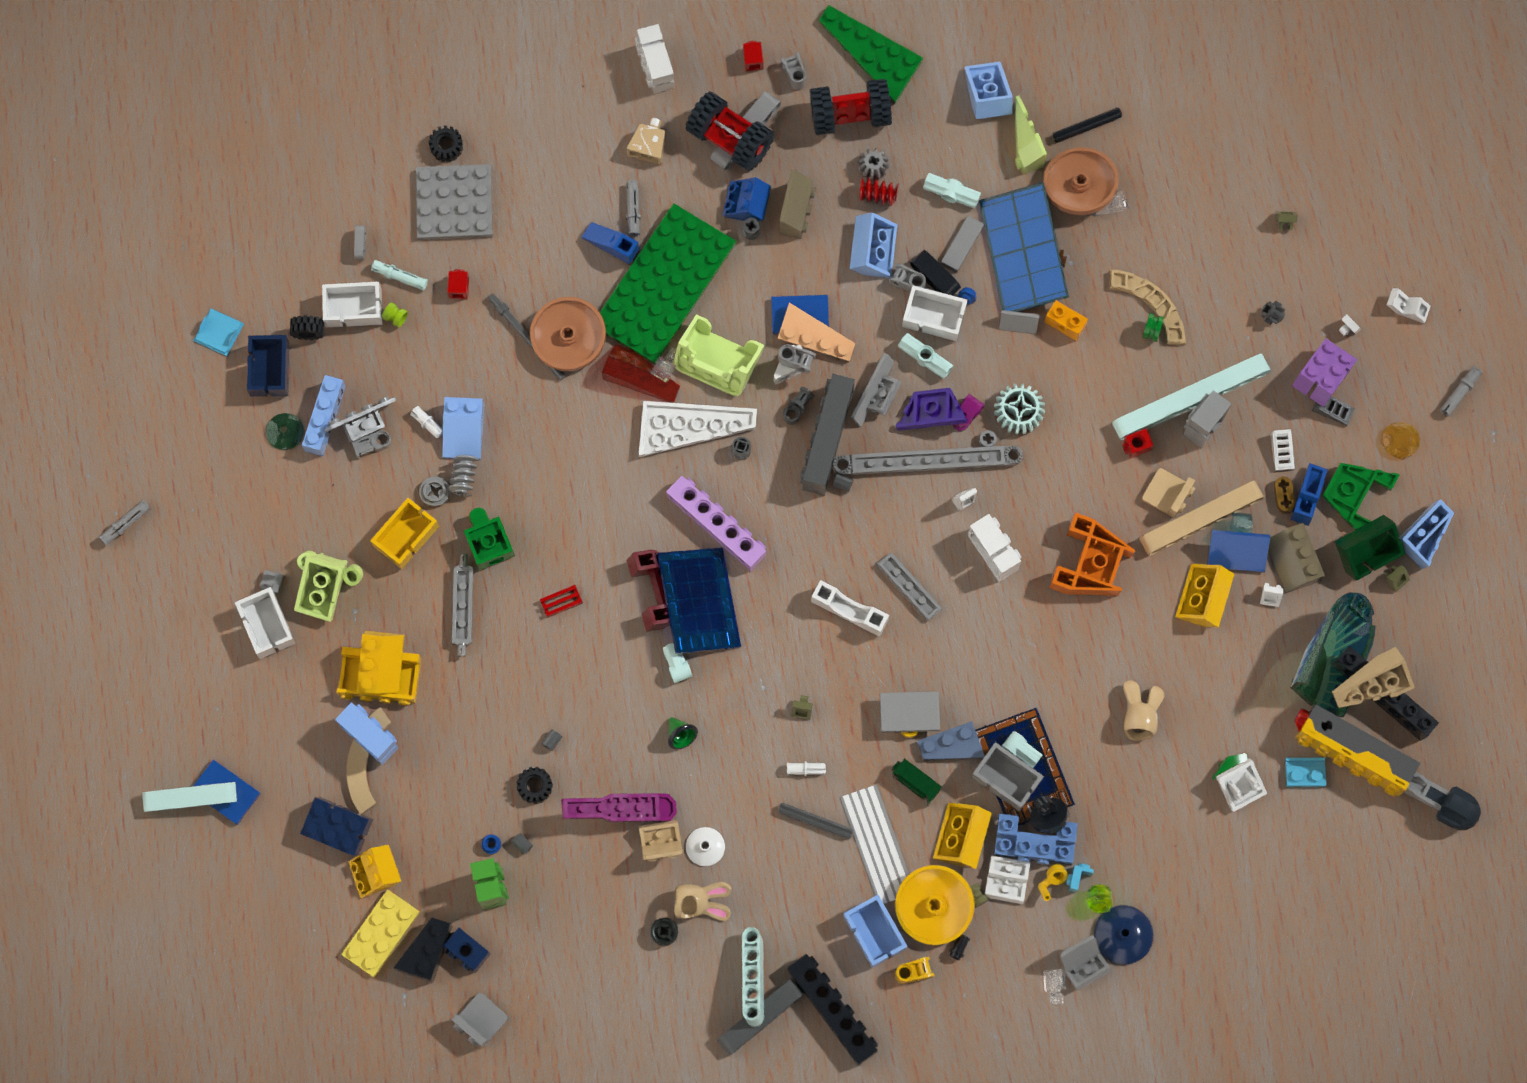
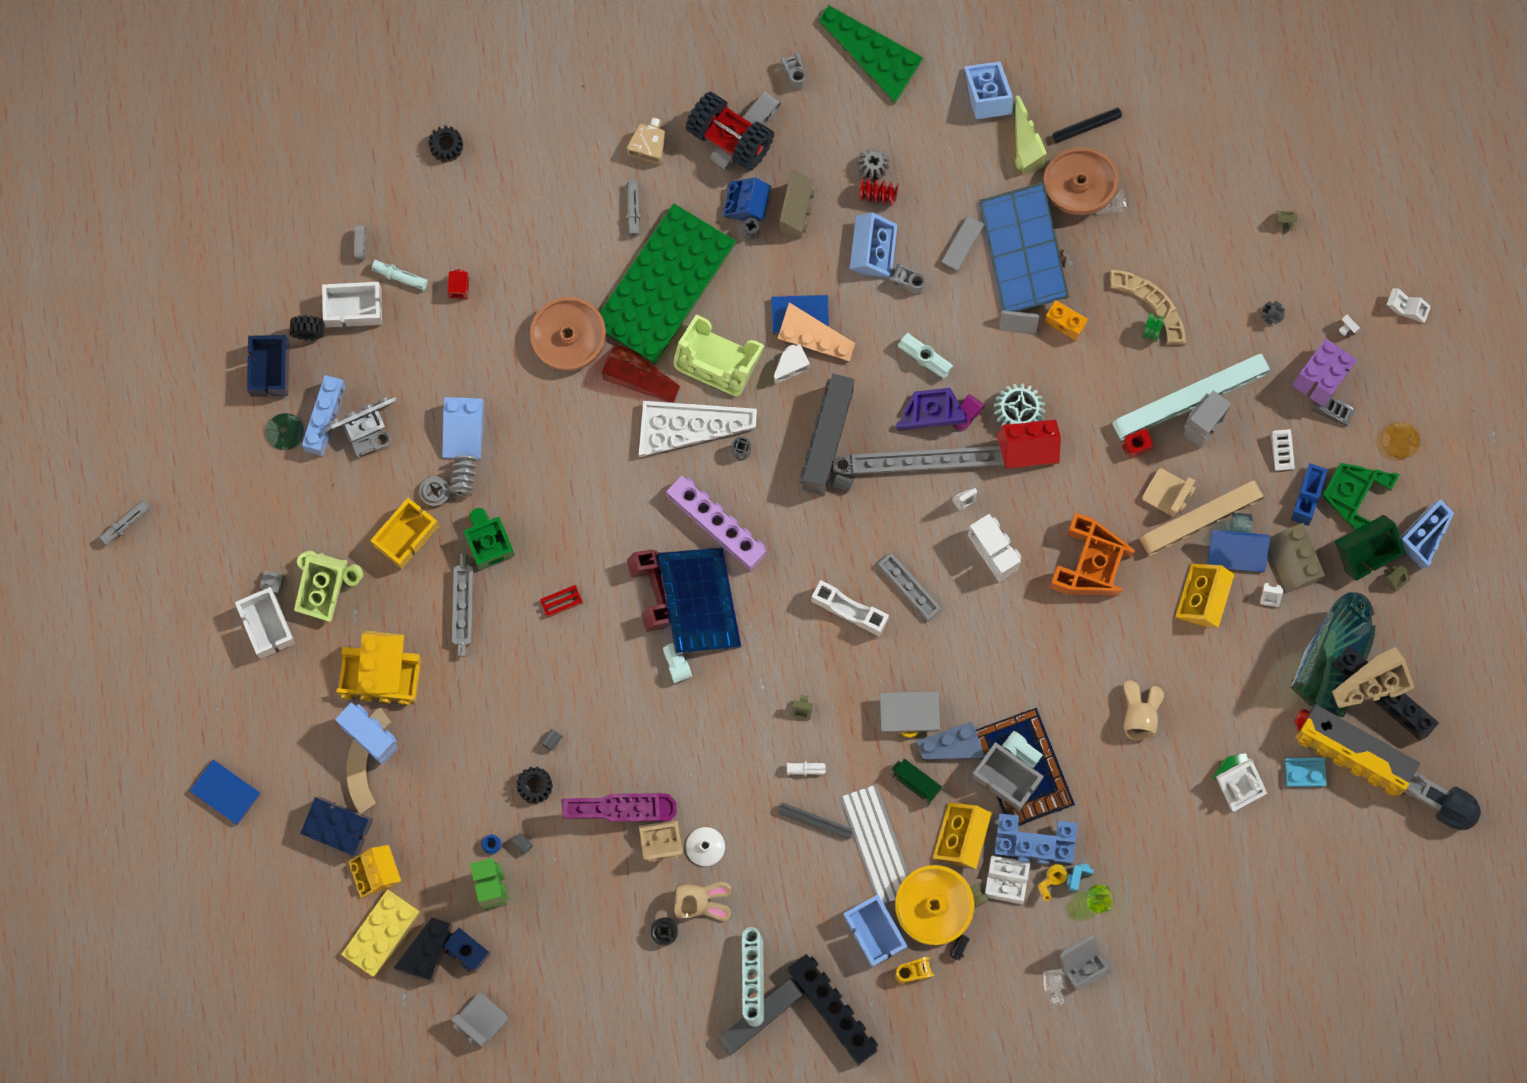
light aqua beam [142,782,237,812] -> none
medium azure piece [193,309,244,356] -> none
lime wheel [382,302,408,328] -> none
white axle [410,406,443,438] -> none
light grey plate [416,164,493,240] -> none
dark grey bar [488,293,566,381] -> none
blue slope [582,222,639,265] -> none
white piece [635,24,675,94] -> none
clear plate [651,347,676,383] -> none
green hat [668,717,698,750] -> none
red brick [743,41,764,71] -> none
light grey piece [778,344,816,374] -> none
dark grey connector [783,386,815,425] -> none
black plate [810,79,892,135] -> none
light grey bracket [851,353,901,426] -> none
white piece [902,285,967,341] -> none
black beam [910,250,961,296] -> none
light aqua piece [923,173,981,209] -> none
blue plate [958,287,977,304] -> none
light grey bush [979,430,997,447] -> none
black tile [1030,796,1070,834] -> none
dark blue dish [1094,905,1153,965] -> none
pearl gold beam [1274,476,1295,514] -> none
light grey pin [1440,366,1483,417] -> none
none -> red slope [996,420,1061,469]

